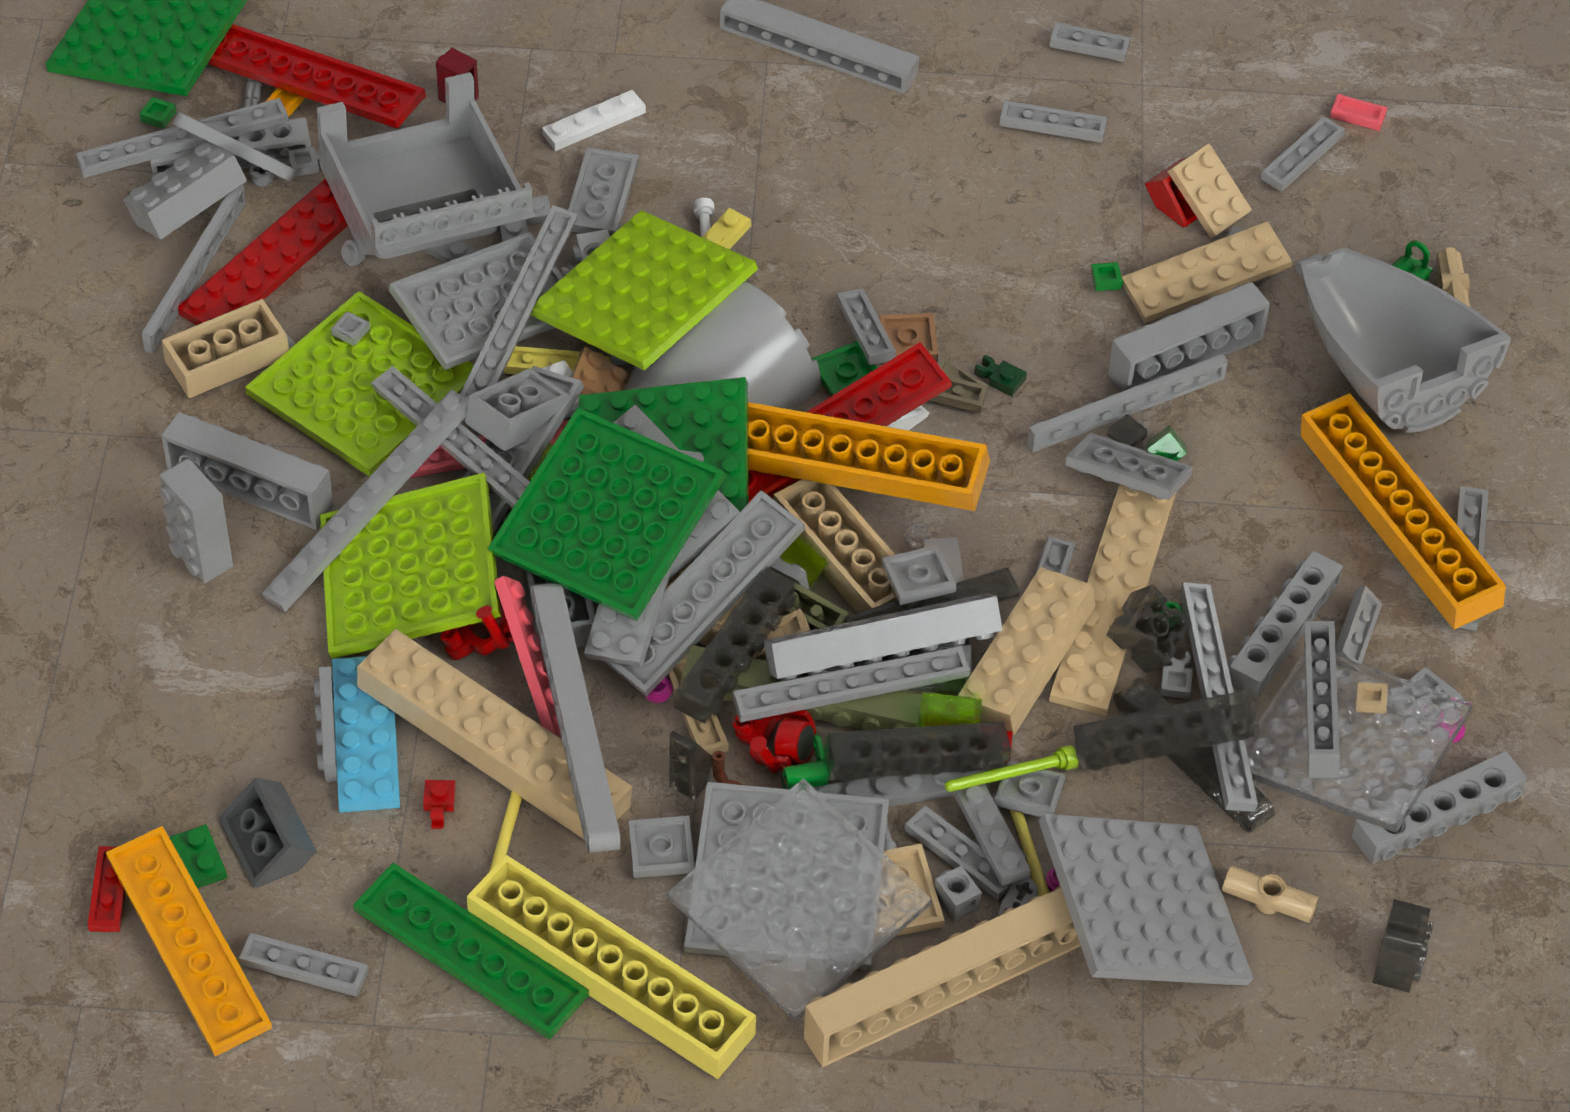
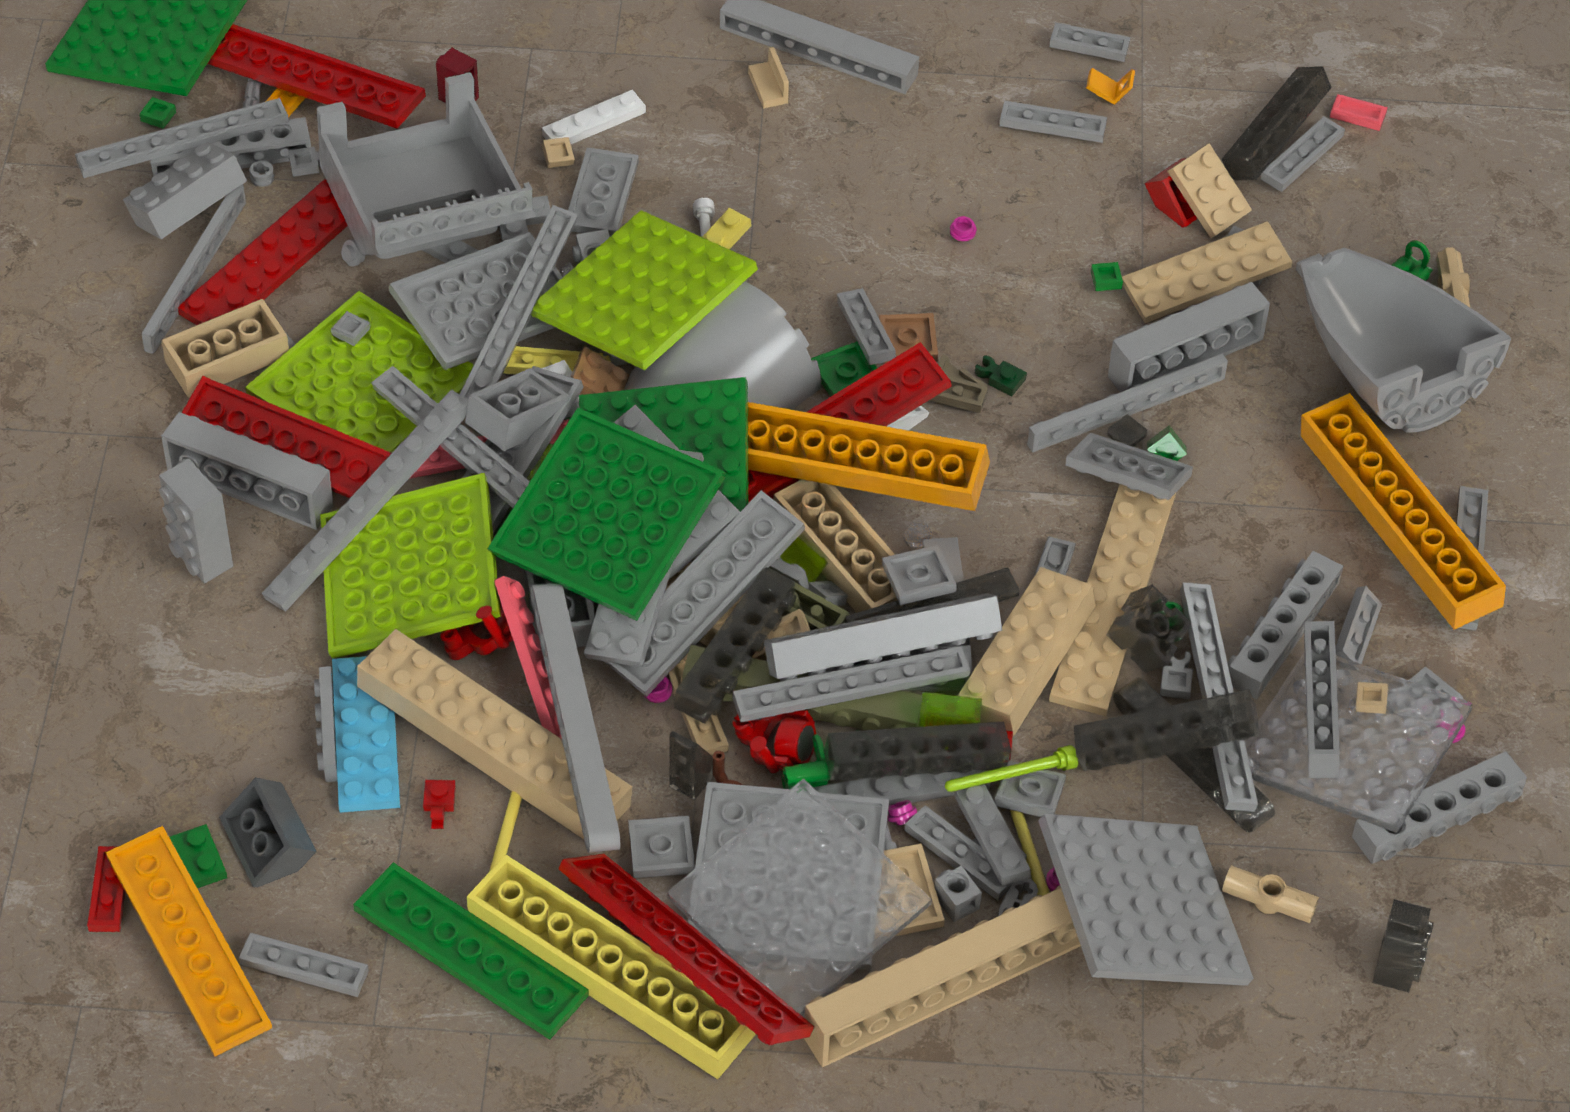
light grey beam [173,111,297,182] -> none
none -> red plate [182,376,392,498]
none -> tan plate [542,137,575,168]
none -> red plate [559,854,815,1045]
none -> tan panel [748,47,789,109]
none -> light grey plate [808,581,848,606]
none -> dark pink plate [888,800,917,825]
none -> dark pink plate [950,216,977,241]
none -> light orange bracket [1086,68,1135,105]
none -> clear smoke brick [1222,66,1332,180]

